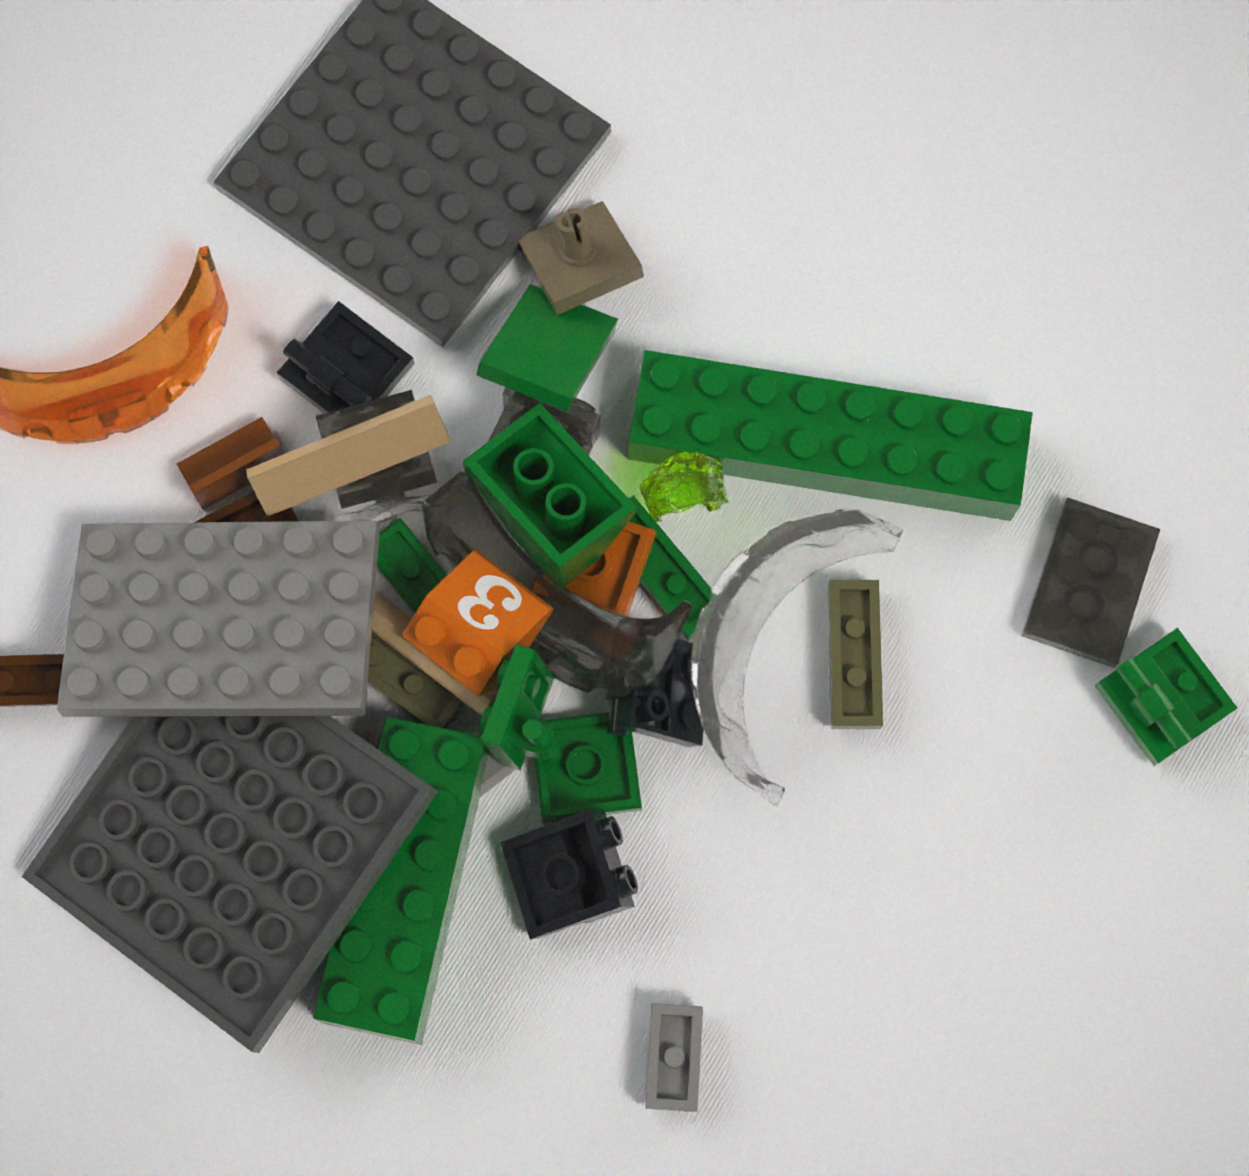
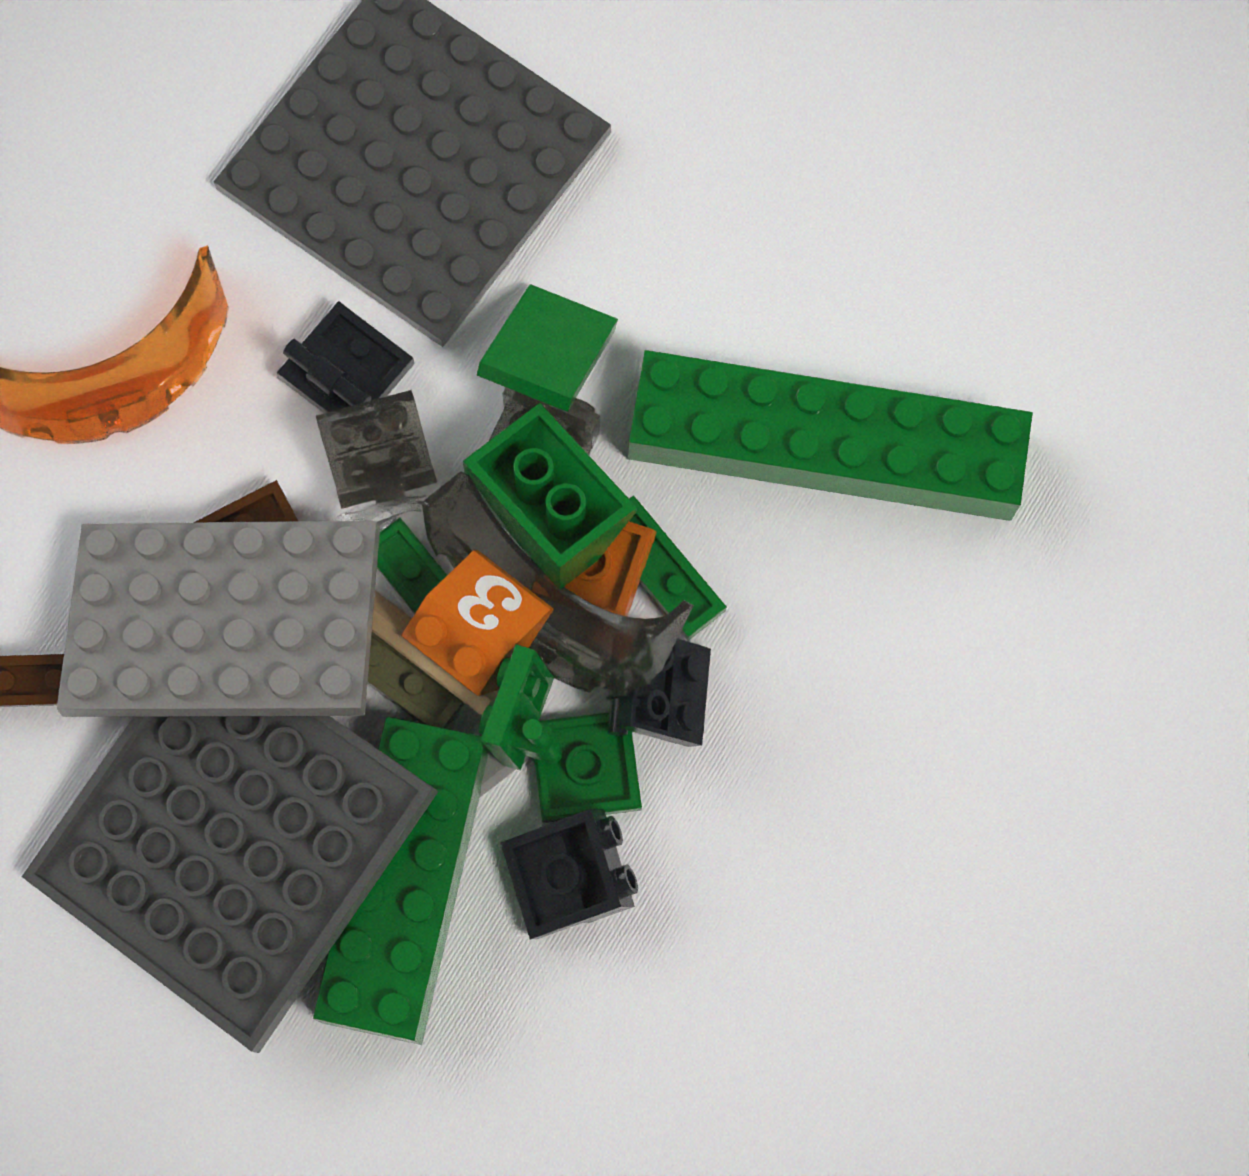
dark orange panel [176,417,284,510] -> none
tan tile [246,395,451,517] -> none
dark tan tile [518,201,644,315] -> none
clear neon green hair [639,452,729,522] -> none
light grey plate [645,1003,703,1112] -> none
clear windscreen [691,509,903,806] -> none
olive plate [828,580,883,729] -> none
clear smoke plate [1021,497,1160,668] -> none
green plate [1095,627,1238,767] -> none

